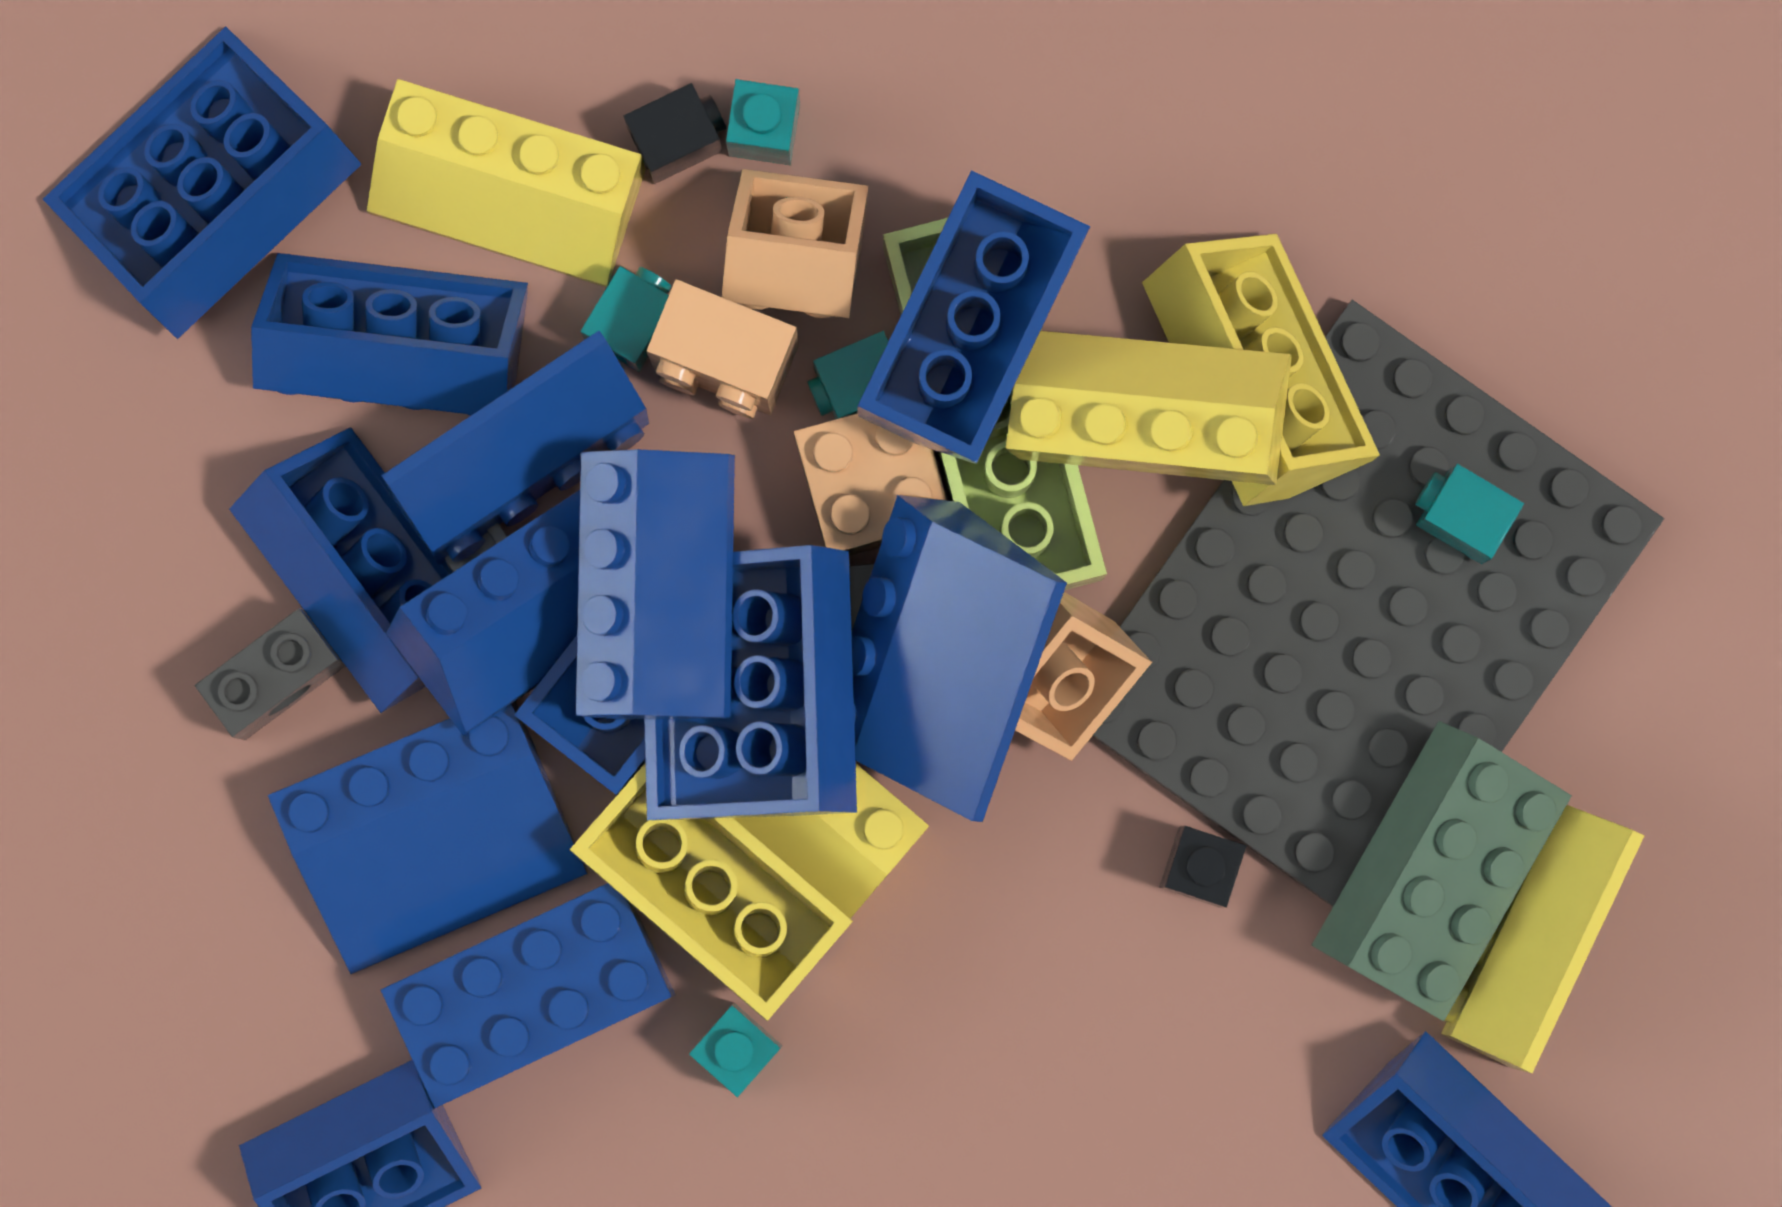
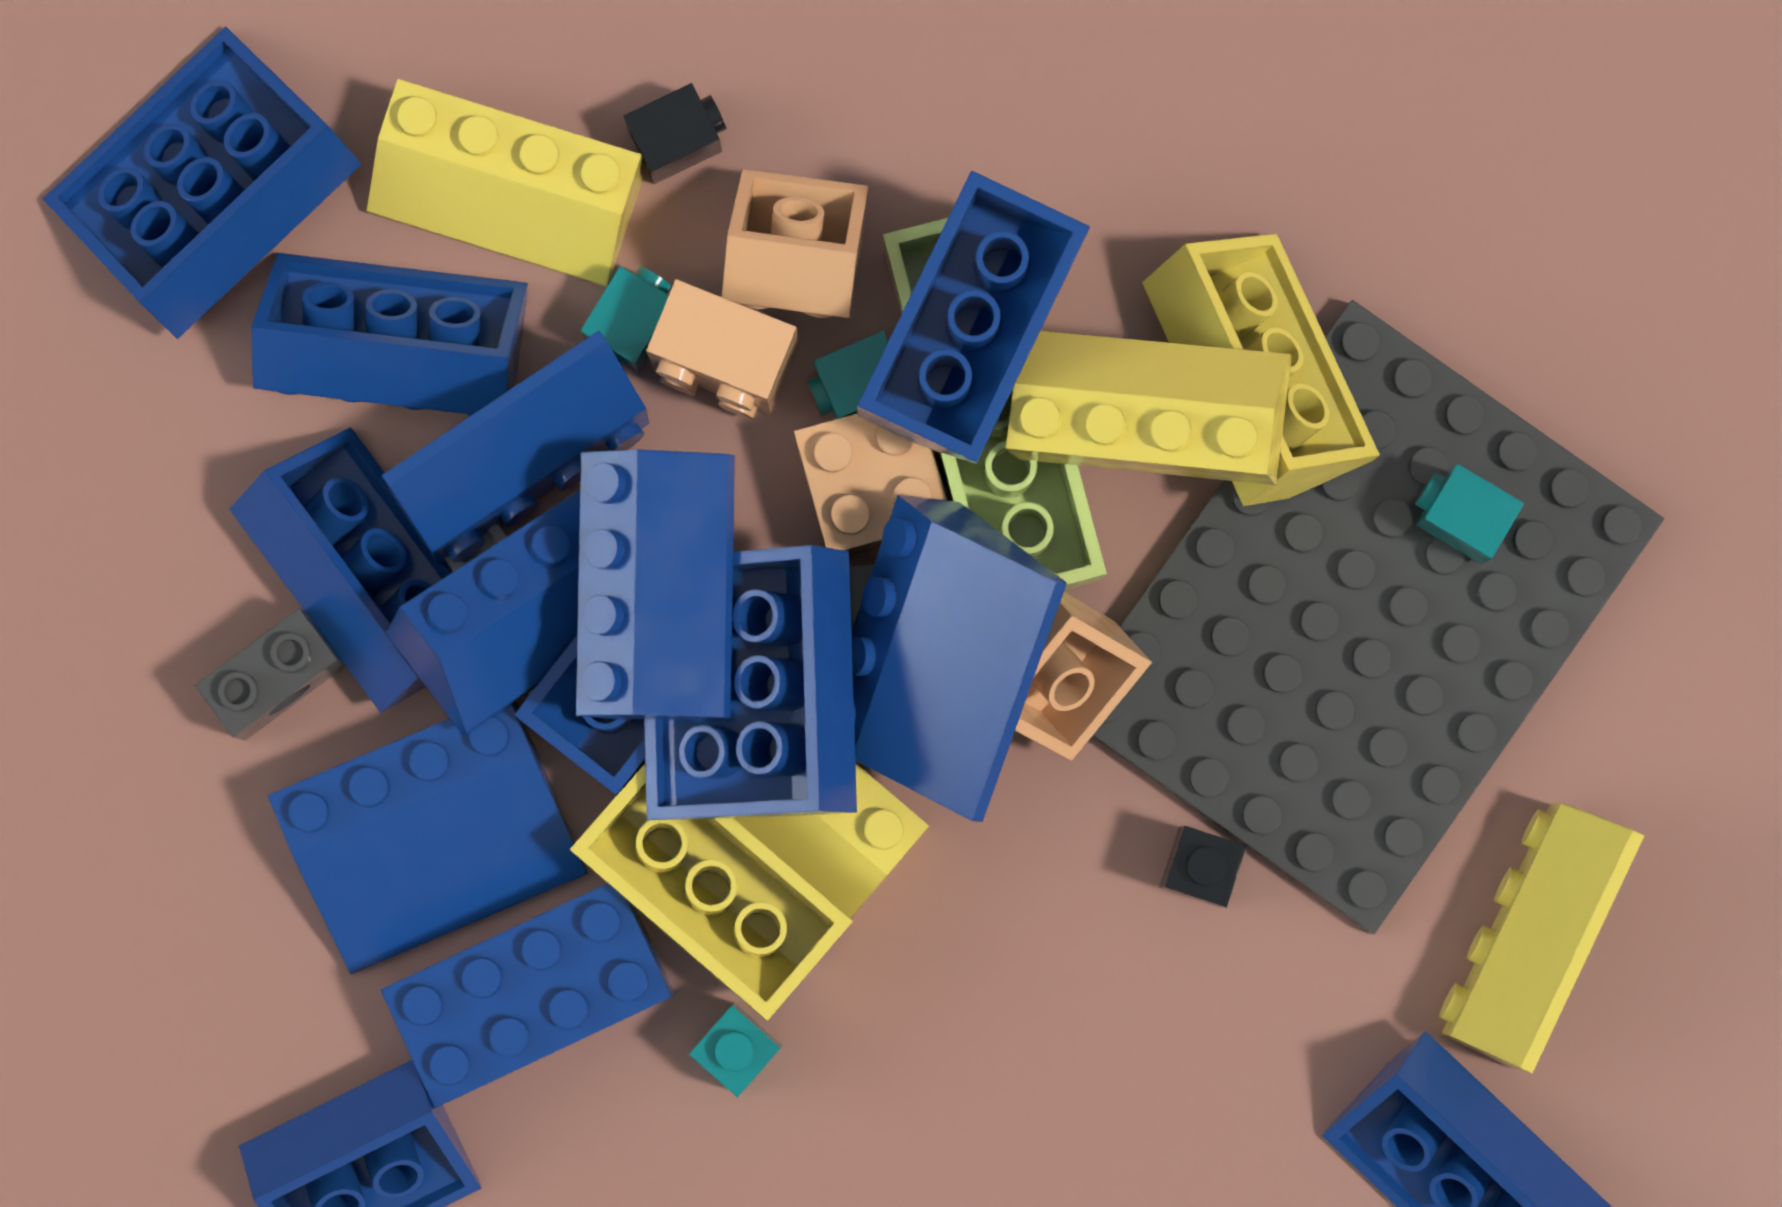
teal brick [726,79,800,166] -> none
sand green brick [1311,721,1572,1021] -> none

